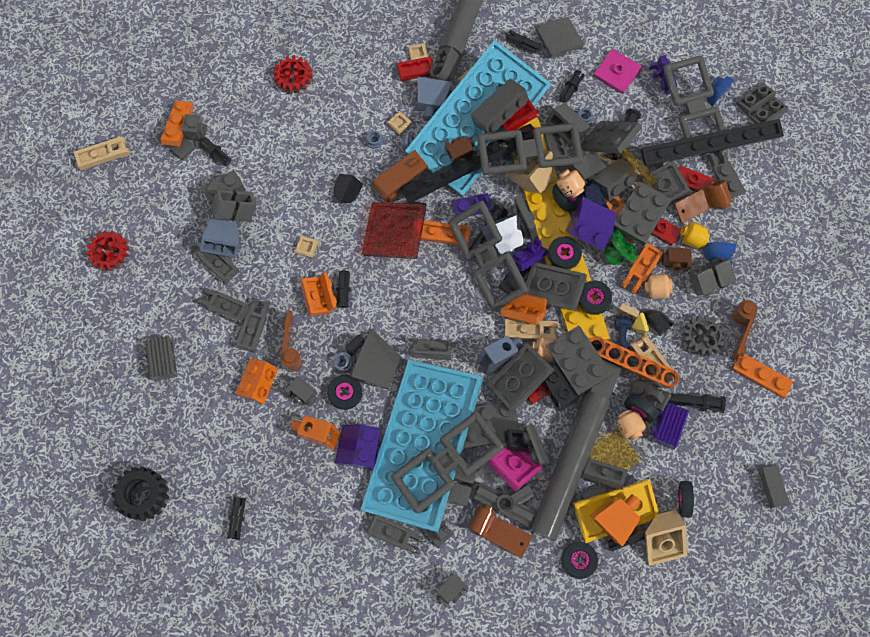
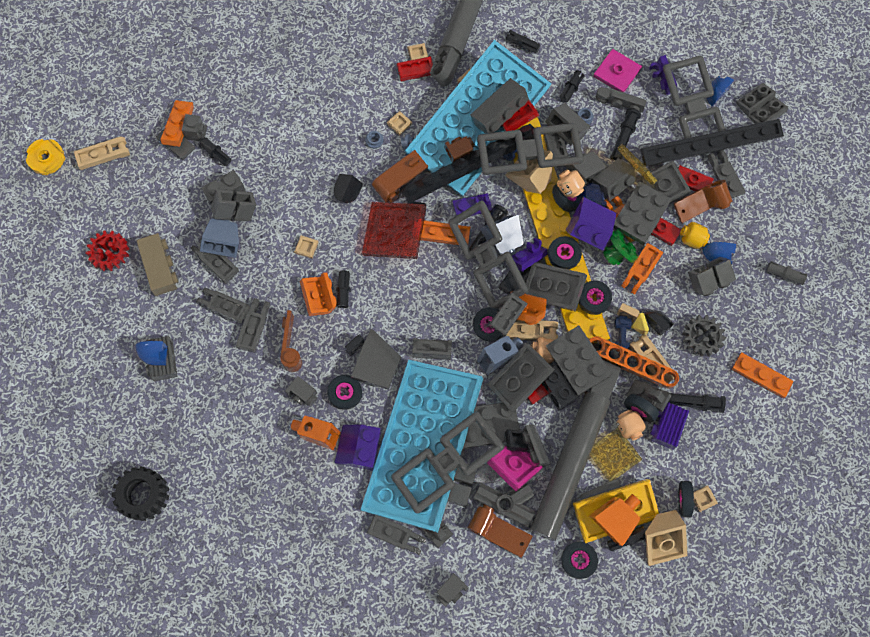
black pin [227,497,246,540] -> none
orange bracket [235,358,278,404] -> none
red gear [273,55,312,94] -> none
sand blue plate [334,352,353,372] -> none
sand blue torso [418,77,452,121] -> none
dark grey plate [514,194,538,240] -> none
dark grey slope [535,17,584,58] -> none
dark grey plate [581,121,642,154] -> none
dark grey hinge [583,458,628,490] -> none
light nougat head [645,274,673,299] -> none
reddish brown brick [662,247,692,272] -> none
dark orange door [731,300,757,360] -> none
dark grey slope [758,465,790,509] -> none
none -> yellow plate [26,139,65,175]
none -> blue brick [135,341,168,366]
none -> dark tan brick [136,233,179,296]
none -> black bush [473,307,503,342]
none -> dark grey plate [489,293,527,336]
none -> dark grey hinge [595,87,647,113]
none -> tan tile [694,485,718,512]
none -> dark grey pin [766,261,808,285]

